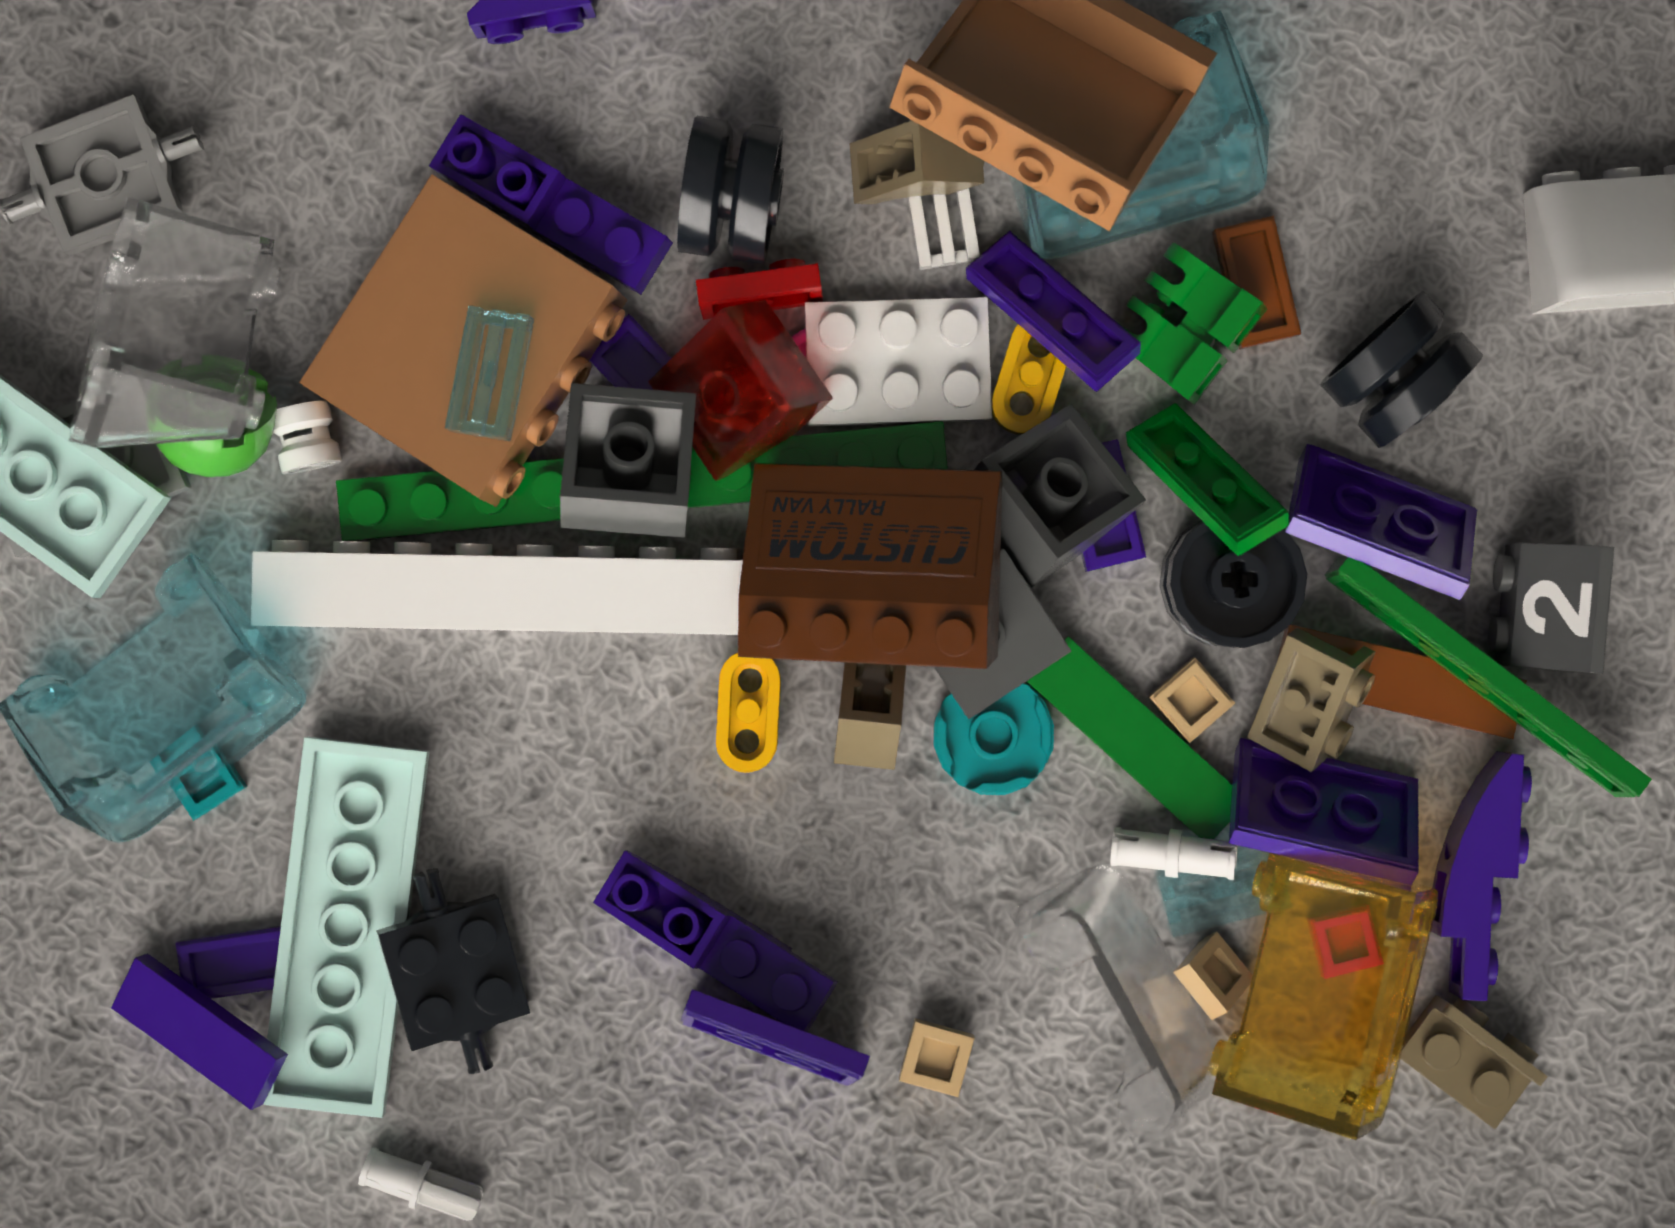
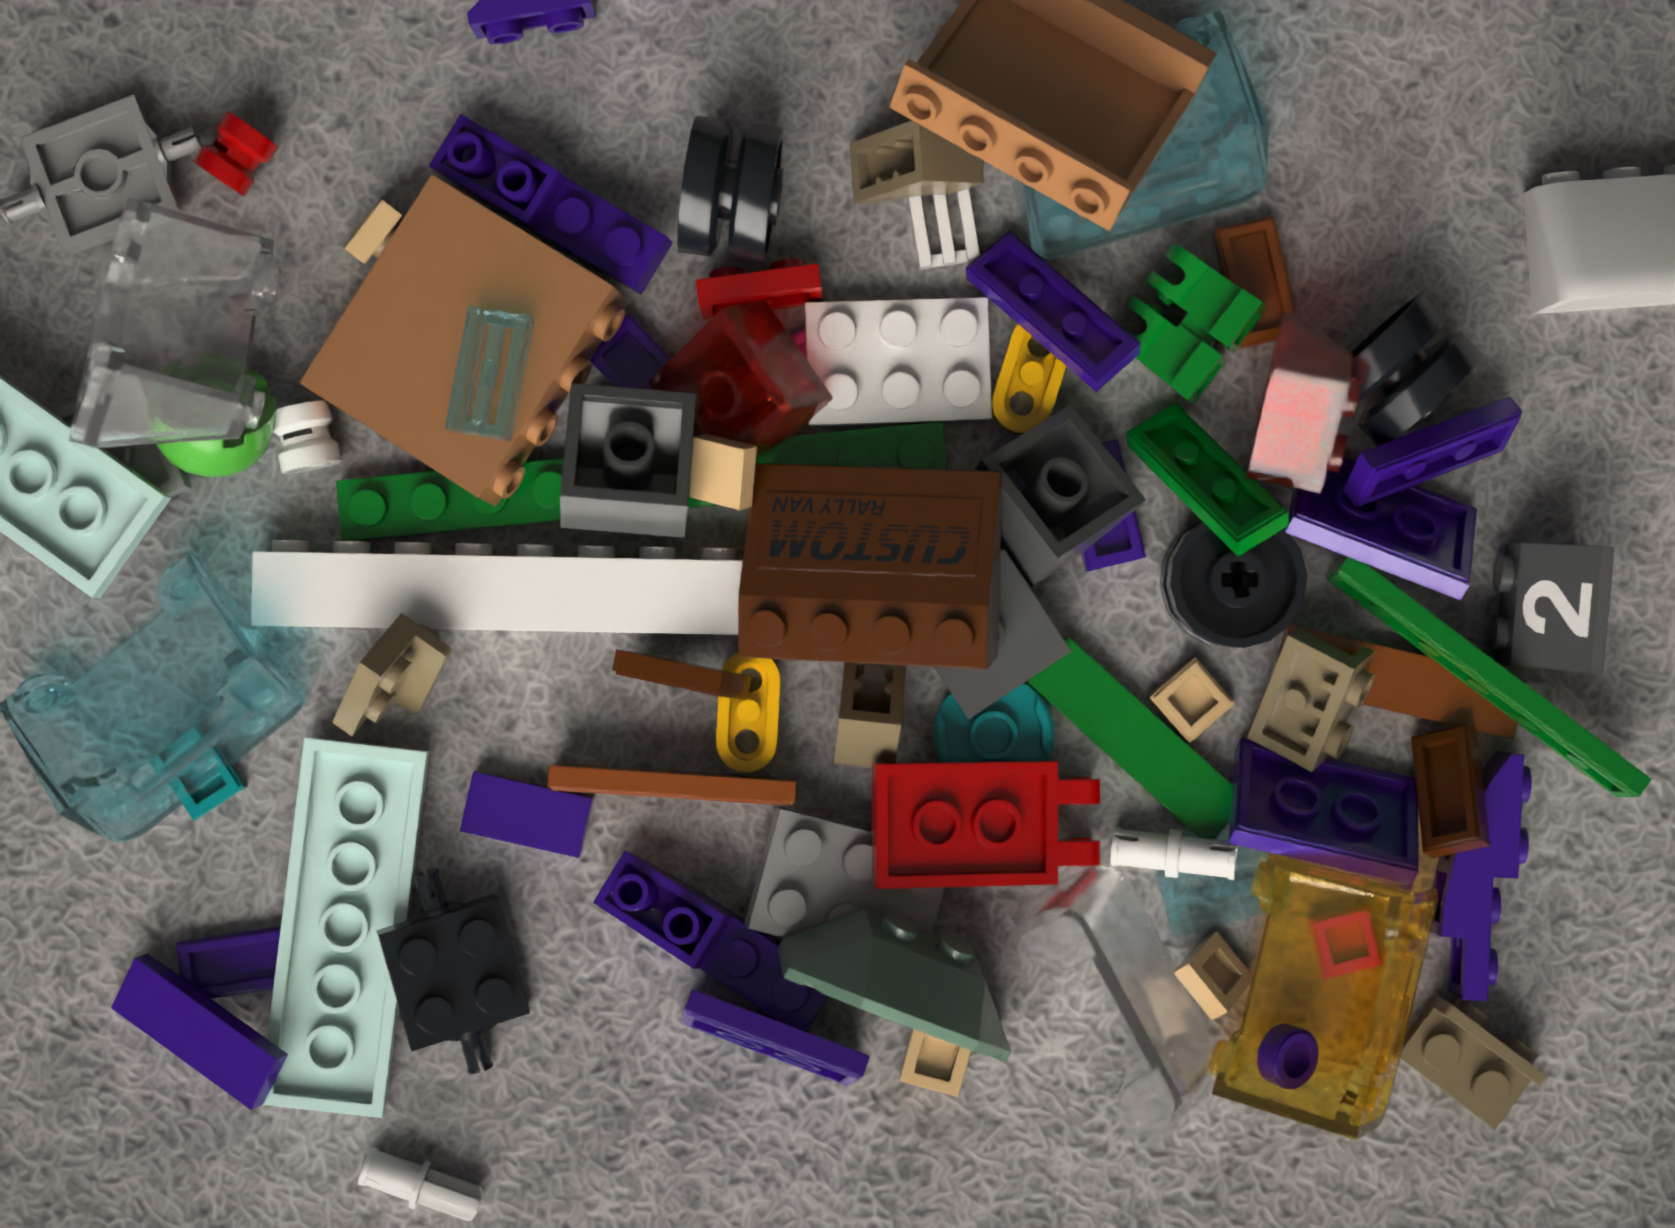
none -> red wheel [192,111,279,197]
none -> dark tan bracket [332,613,452,736]
none -> tan plate [343,199,402,264]
none -> dark purple tile [460,771,594,858]
none -> dark orange tile [548,762,797,806]
none -> reddish brown tile [612,649,752,699]
none -> tan tile [689,434,757,510]
none -> light grey plate [744,806,945,938]
none -> sand green wedge [777,909,1012,1062]
none -> red tile [872,760,1100,889]
none -> clear red slope [1246,311,1361,493]
none -> dark purple tile [1257,1023,1319,1090]
none -> dark purple tile [1343,396,1523,507]
none -> reddish brown tile [1411,723,1490,858]

